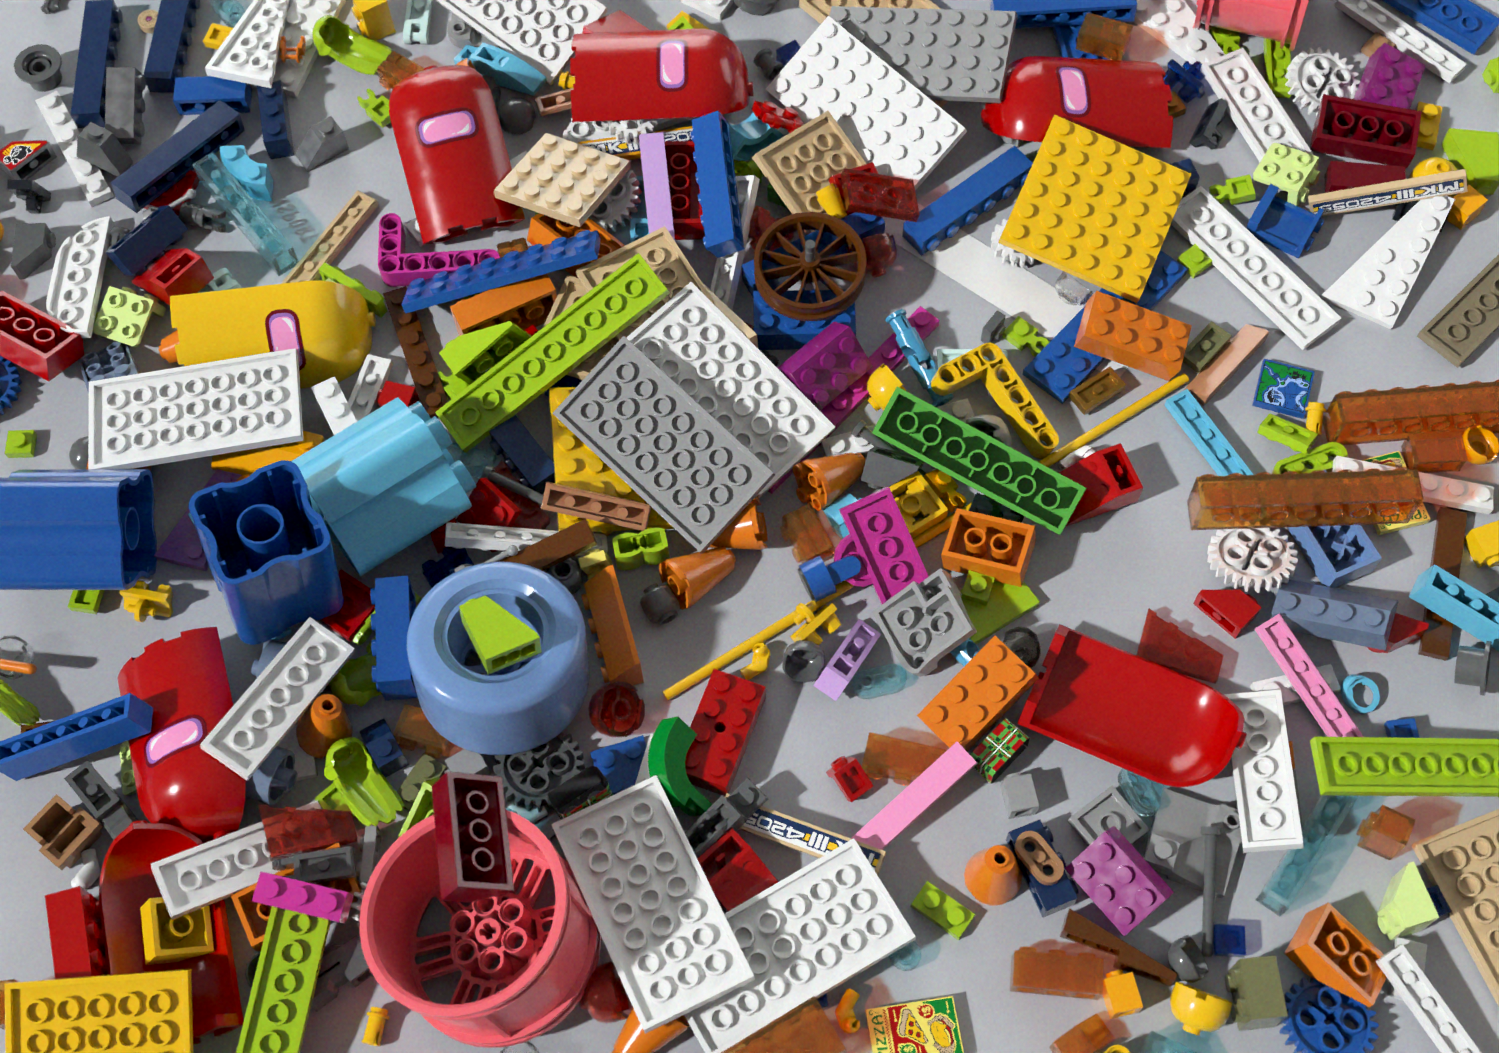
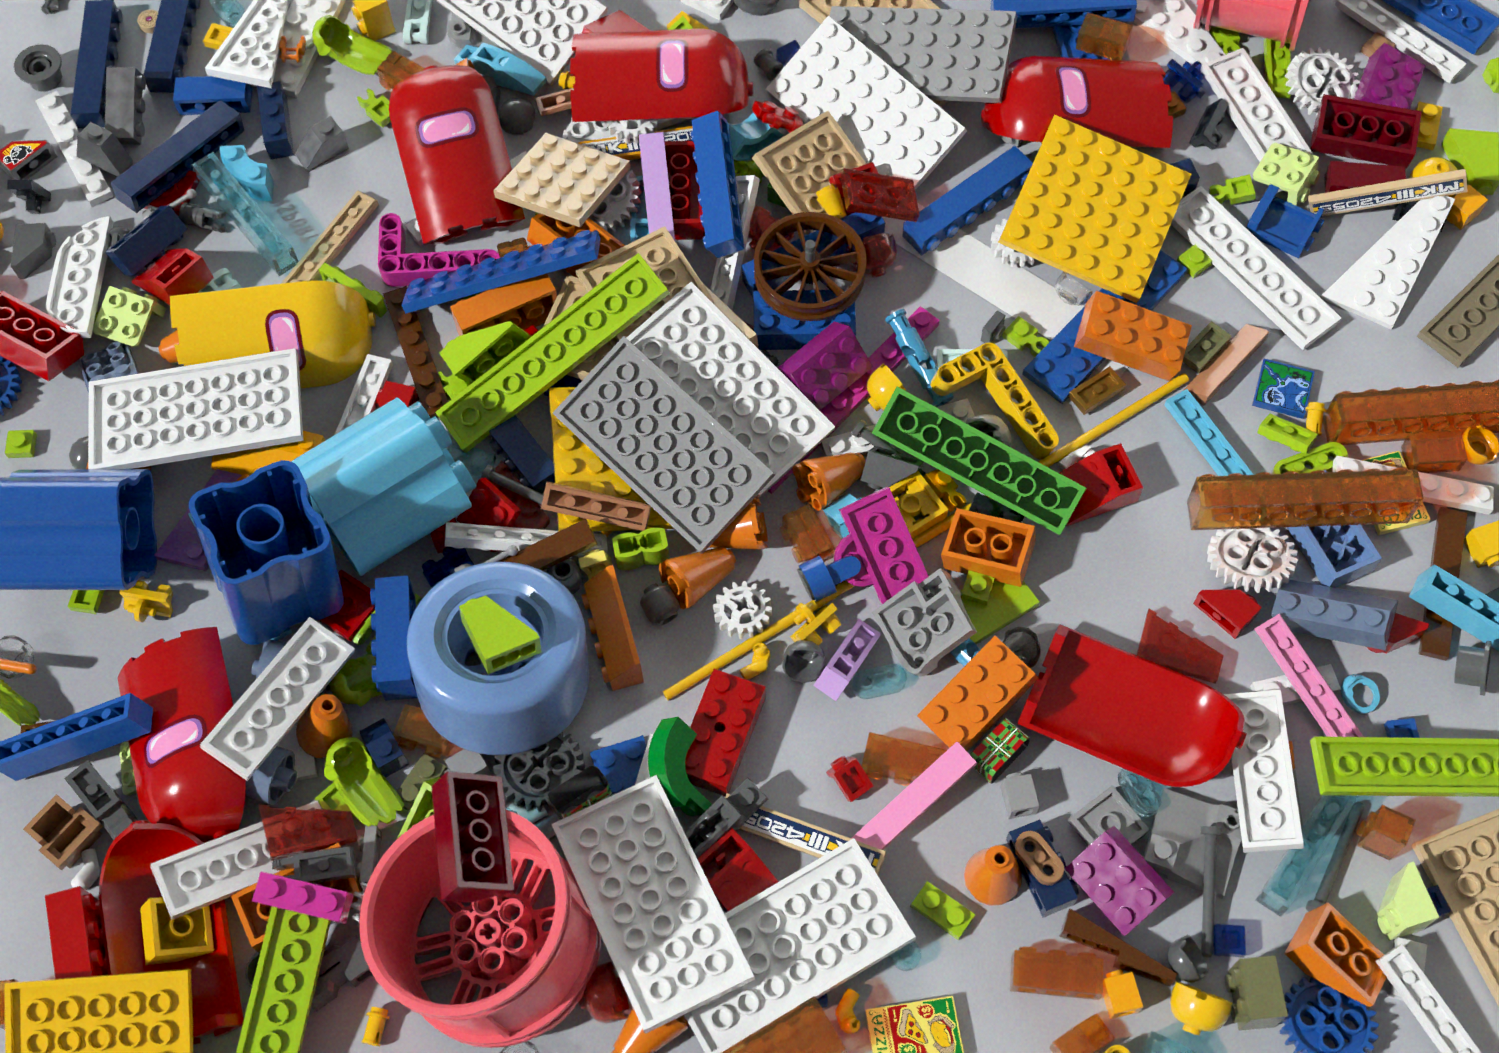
white brick [311,376,357,435] -> none
clear red cylinder [588,682,645,738] -> none
none -> white gear [713,581,772,639]
none -> dark grey bar [1306,802,1364,912]

